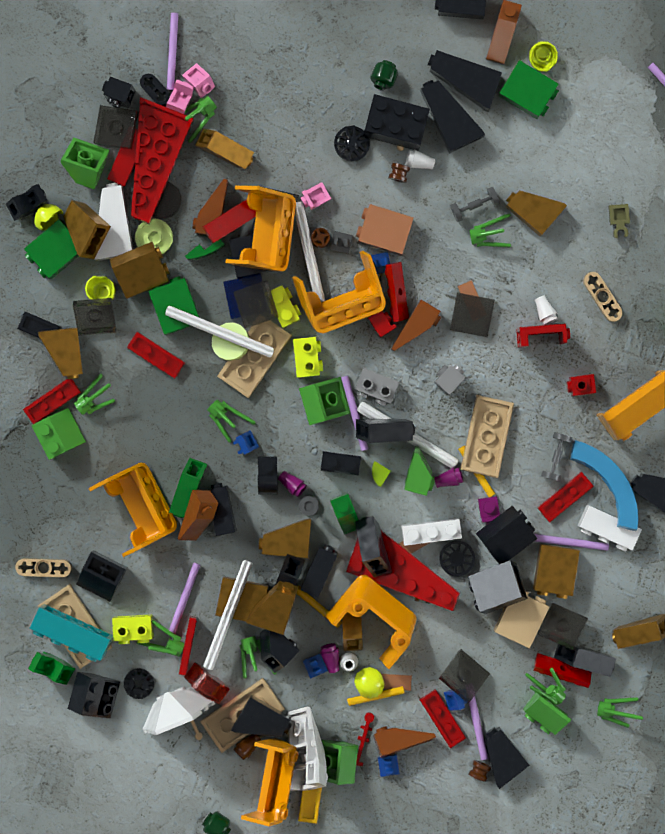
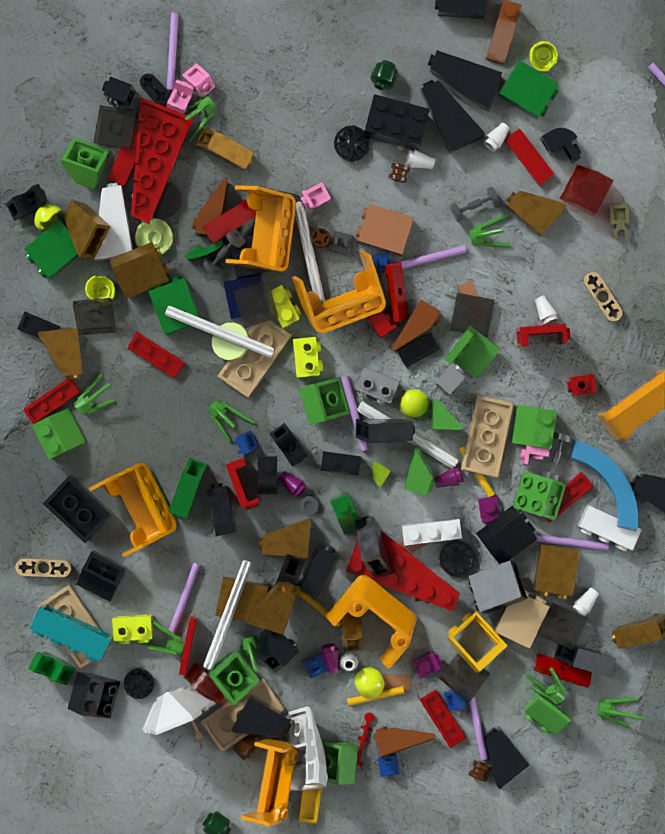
dark orange slope [178,490,218,541] -> none
none -> black brick [43,475,113,543]
none -> dark grey wheel [203,229,245,275]
none -> bright green slope [209,651,260,706]
none -> red panel [226,457,261,510]
none -> black brick [269,423,308,467]
none -> black tile [397,333,440,368]
none -> neon yellow hair [398,389,429,418]
none -> lavender bar [401,245,467,269]
none -> magenta bracket [412,651,443,679]
none -> bright green slope [431,399,463,430]
none -> bright green bracket [445,326,500,378]
none -> yellow window [445,611,507,673]
none -> white cone [483,123,510,152]
none -> red tile [504,128,554,186]
none -> bright green slope [511,405,557,449]
none -> bright green bracket [513,471,566,520]
none -> bright pink bracket [520,445,550,465]
none -> black brick [540,128,581,164]
none -> clear red slope [559,164,614,216]
none -> white cone [572,588,599,617]

